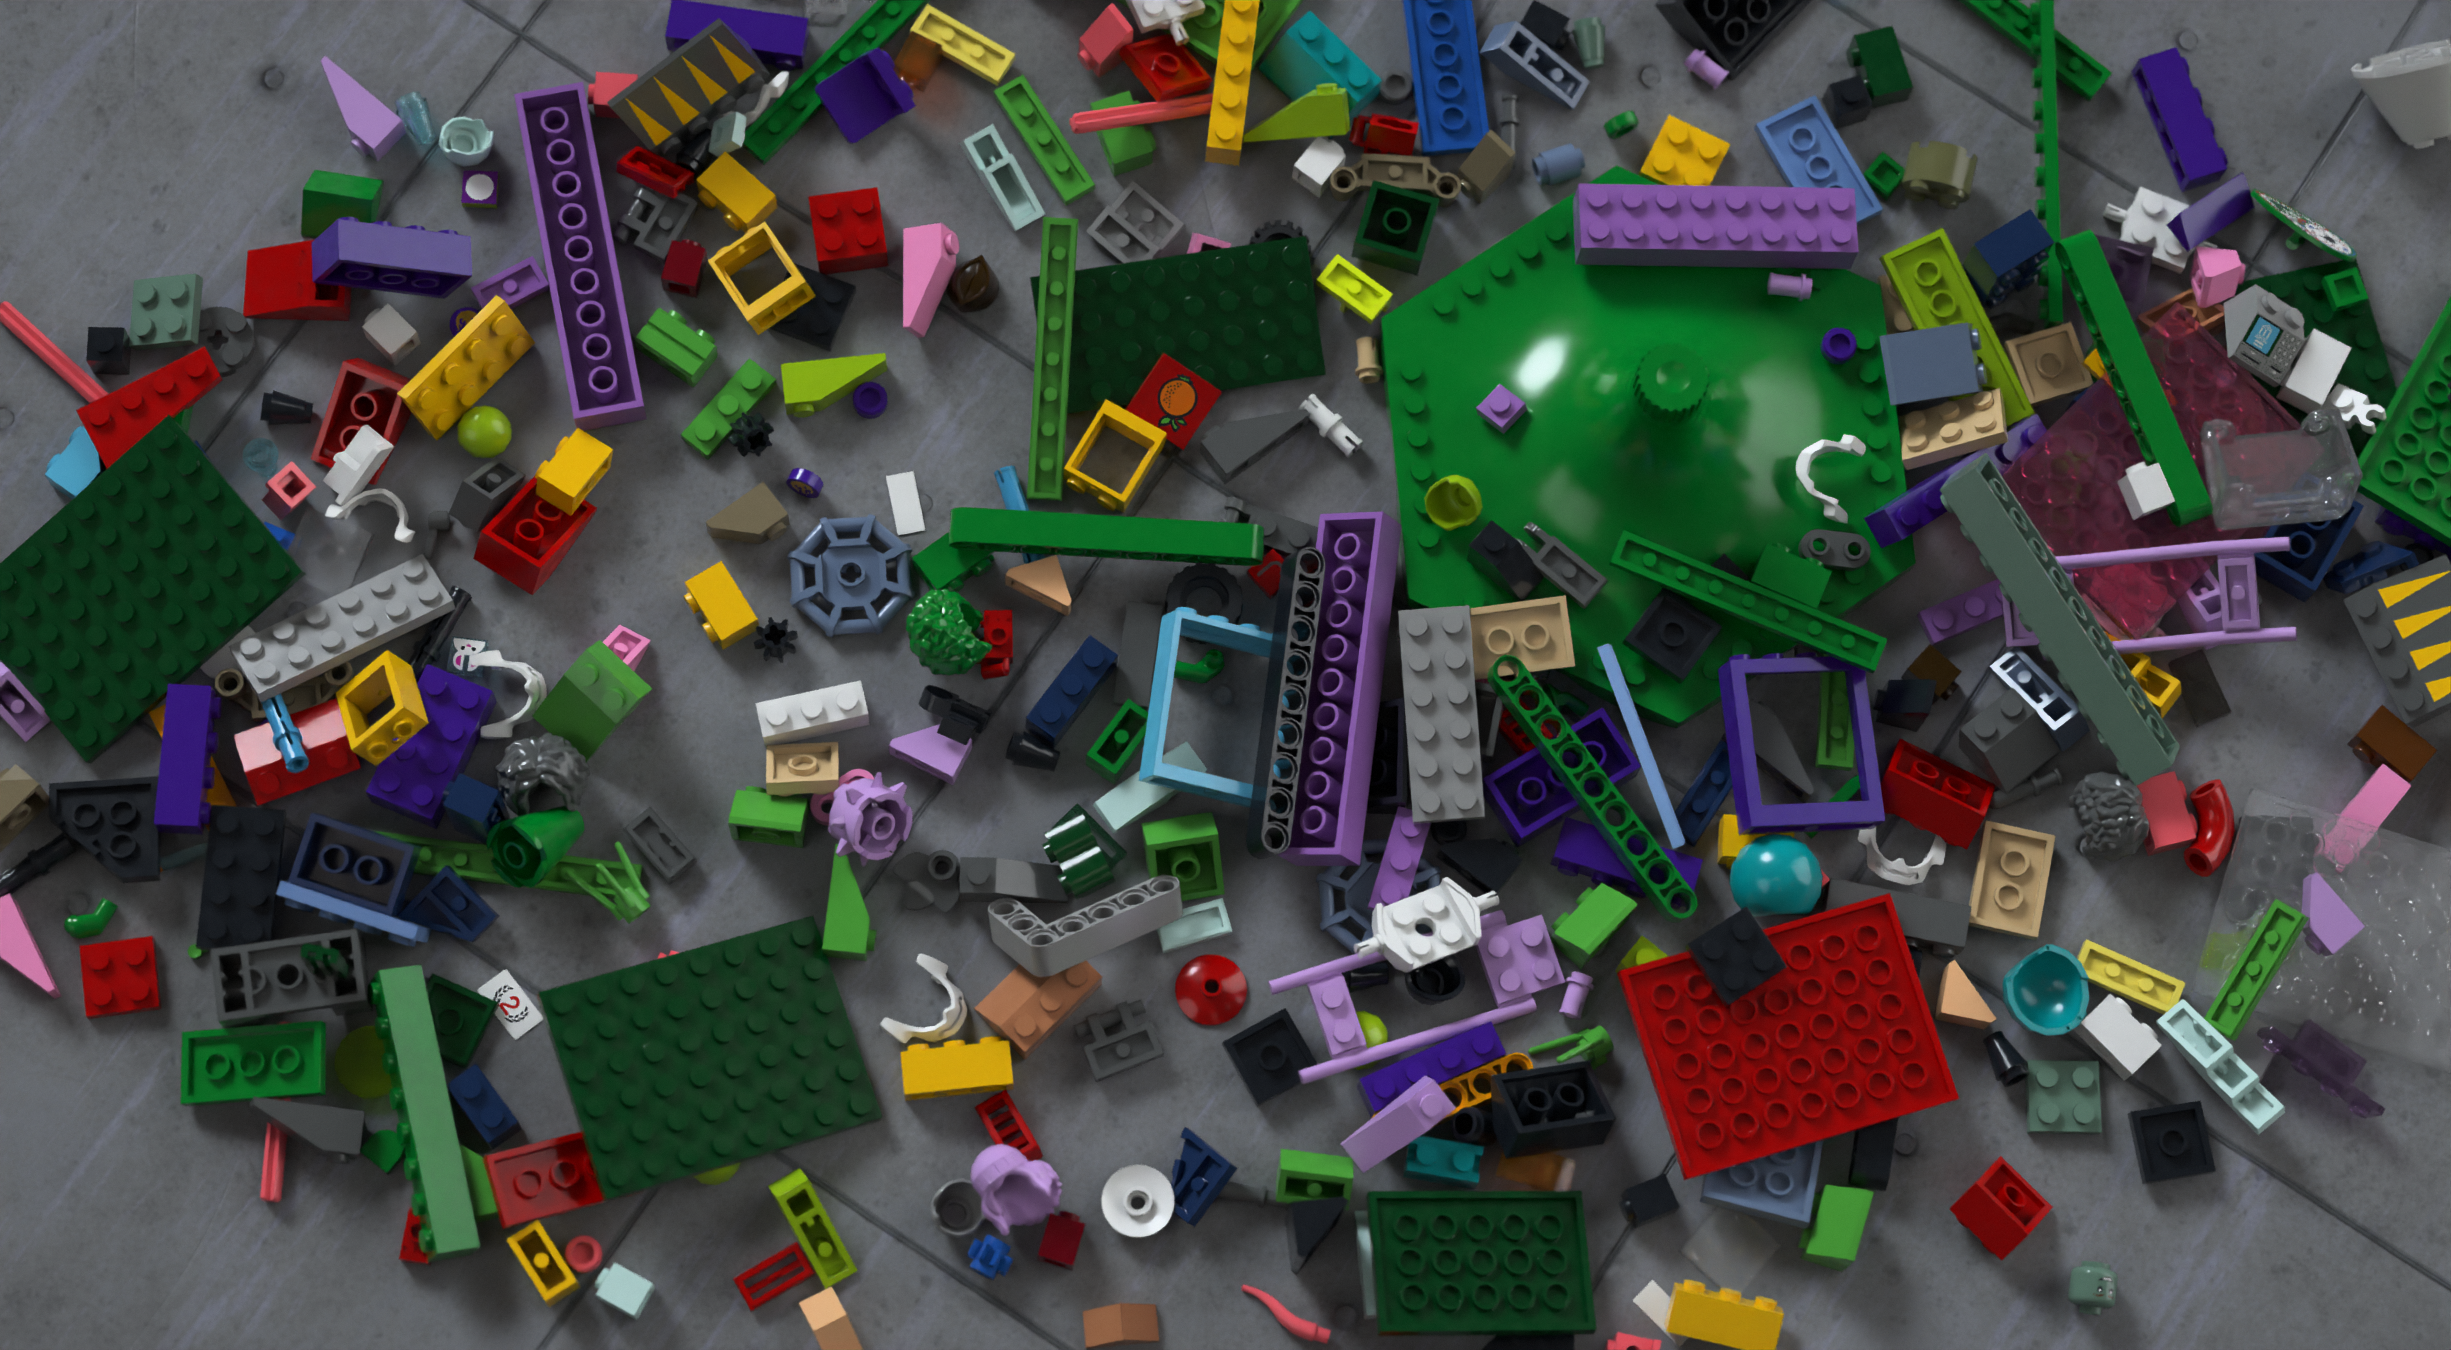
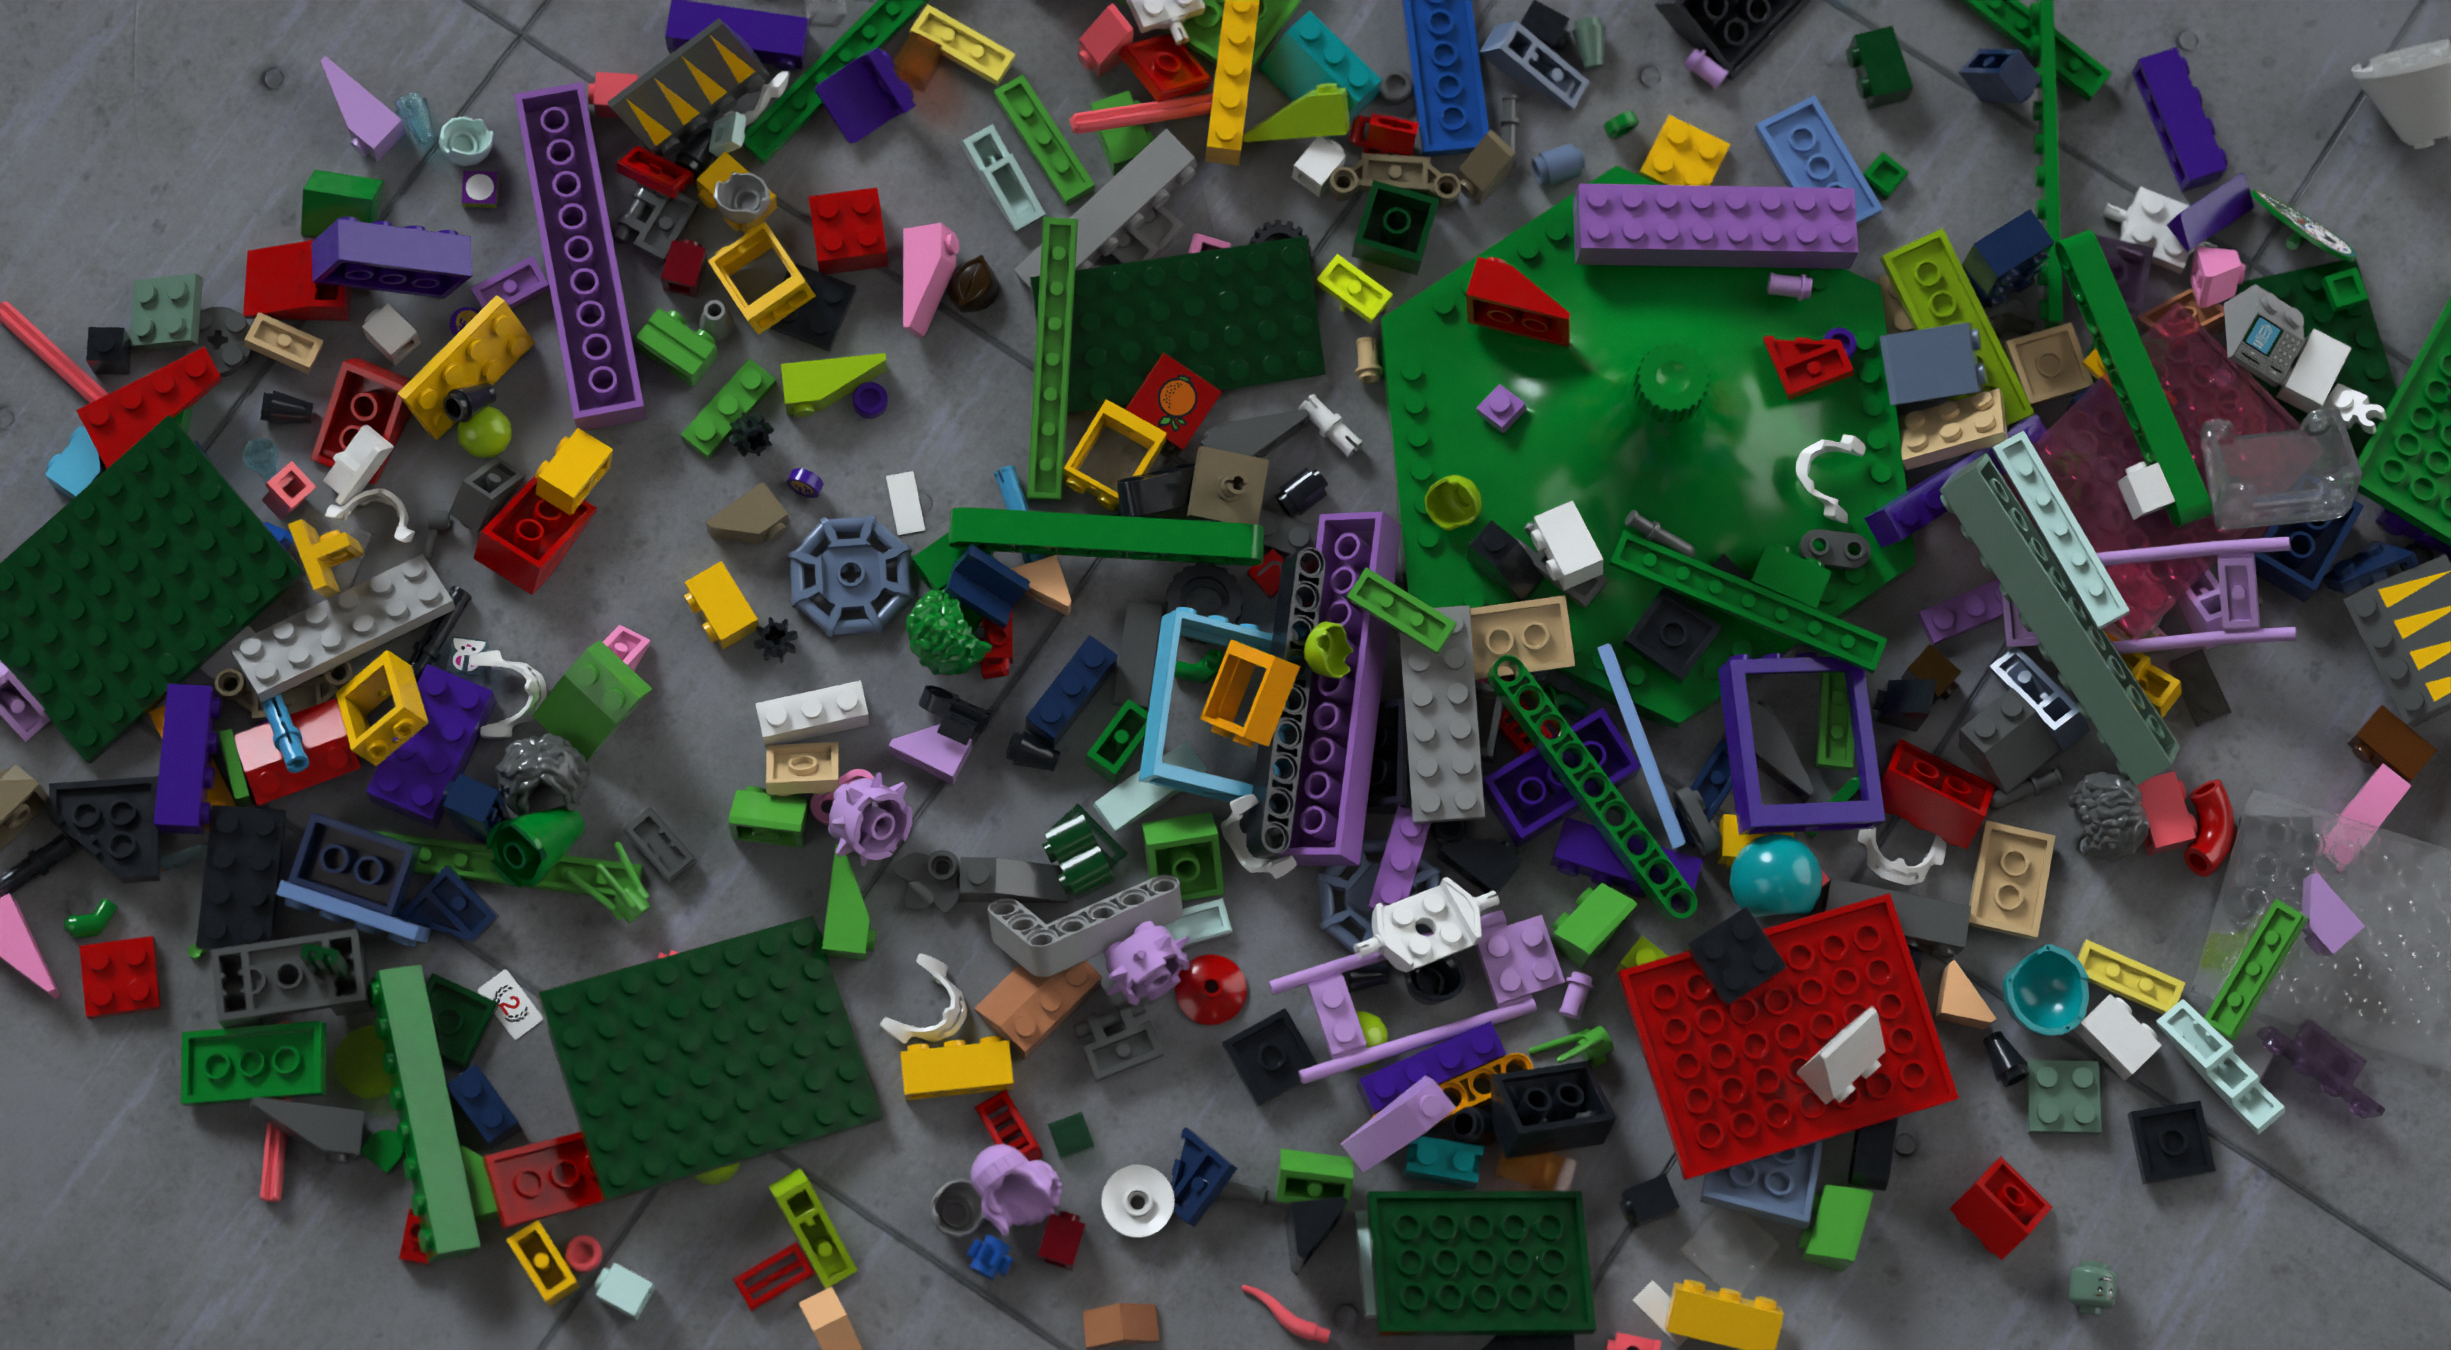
black brick [1822,75,1873,129] -> none
olive brick [1902,141,1978,210] -> none
none -> bright green tile [218,729,253,807]
none -> tan plate [243,312,324,374]
none -> yellow bracket [288,519,364,599]
none -> black cone [443,383,496,422]
none -> light grey cone [699,300,734,340]
none -> light grey hair [714,172,770,224]
none -> dark blue panel [945,545,1030,629]
none -> light grey brick [1014,128,1198,292]
none -> clear green tile [1048,1112,1094,1160]
none -> lavender brick [1104,921,1190,1005]
none -> black beam [1116,463,1196,517]
none -> dark tan tile [1187,446,1269,525]
none -> light orange window [1200,639,1300,748]
none -> white helmet [1220,794,1297,879]
none -> black brick [1275,468,1328,518]
none -> lime hair [1304,621,1353,679]
none -> bright green plate [1347,567,1457,655]
none -> red slope [1466,257,1571,348]
none -> white brick [1530,501,1603,590]
none -> dark grey piece [1625,510,1695,558]
none -> dark grey plate [1673,786,1722,856]
none -> red wing [1763,336,1854,400]
none -> white slope [1796,1007,1886,1105]
none -> dark blue brick [1959,49,2042,103]
none -> light aqua plate [1992,431,2130,630]

